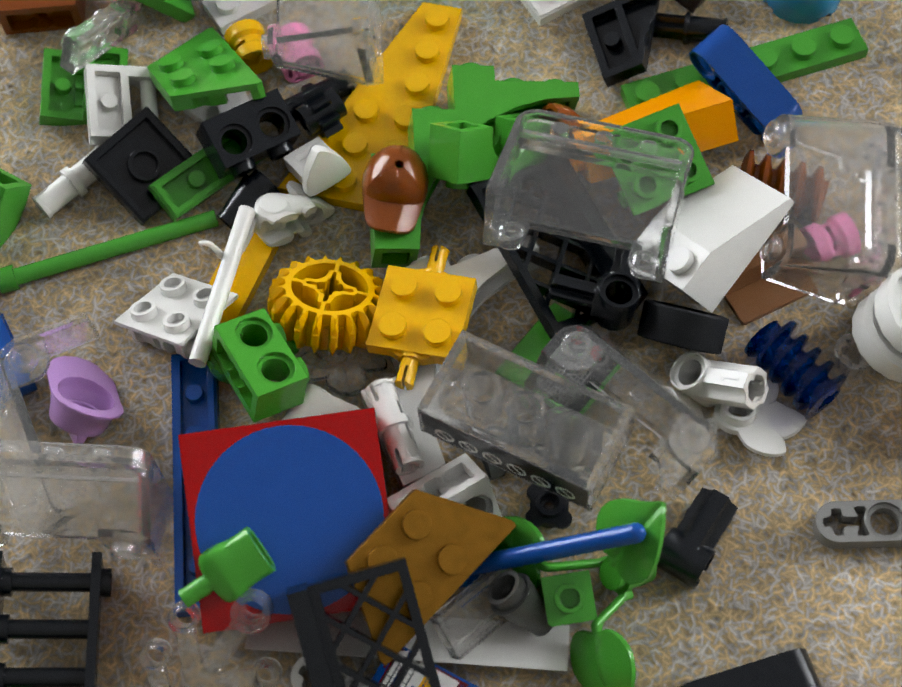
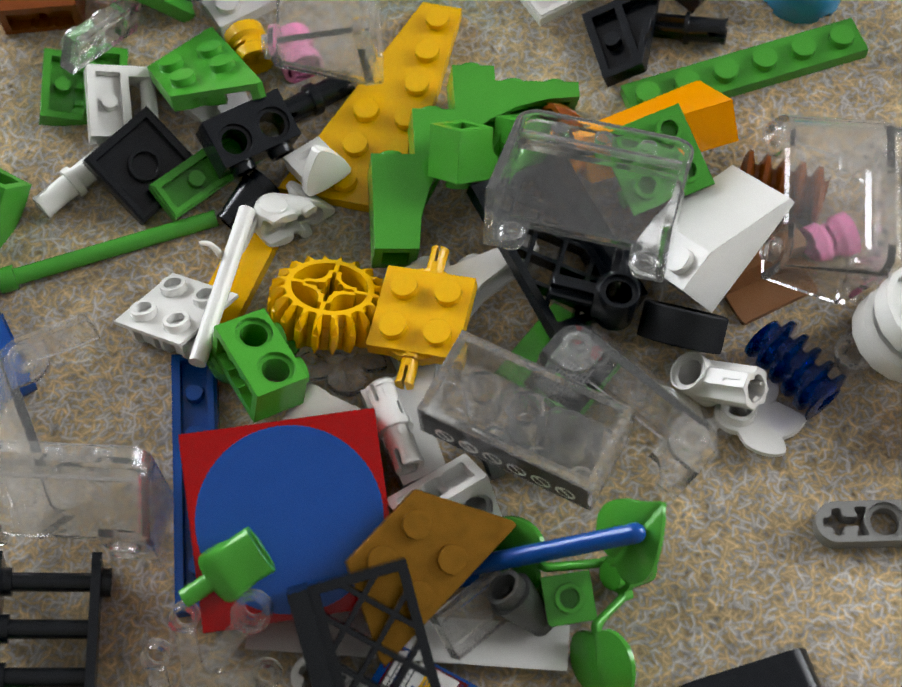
lavender piece [46,356,124,446] -> none
black gear [294,85,347,138] -> none
dark orange cap [362,144,429,234] -> none
black plate [525,483,572,530] -> none
black piece [657,487,738,589] -> none
blue beam [689,24,803,144] -> none

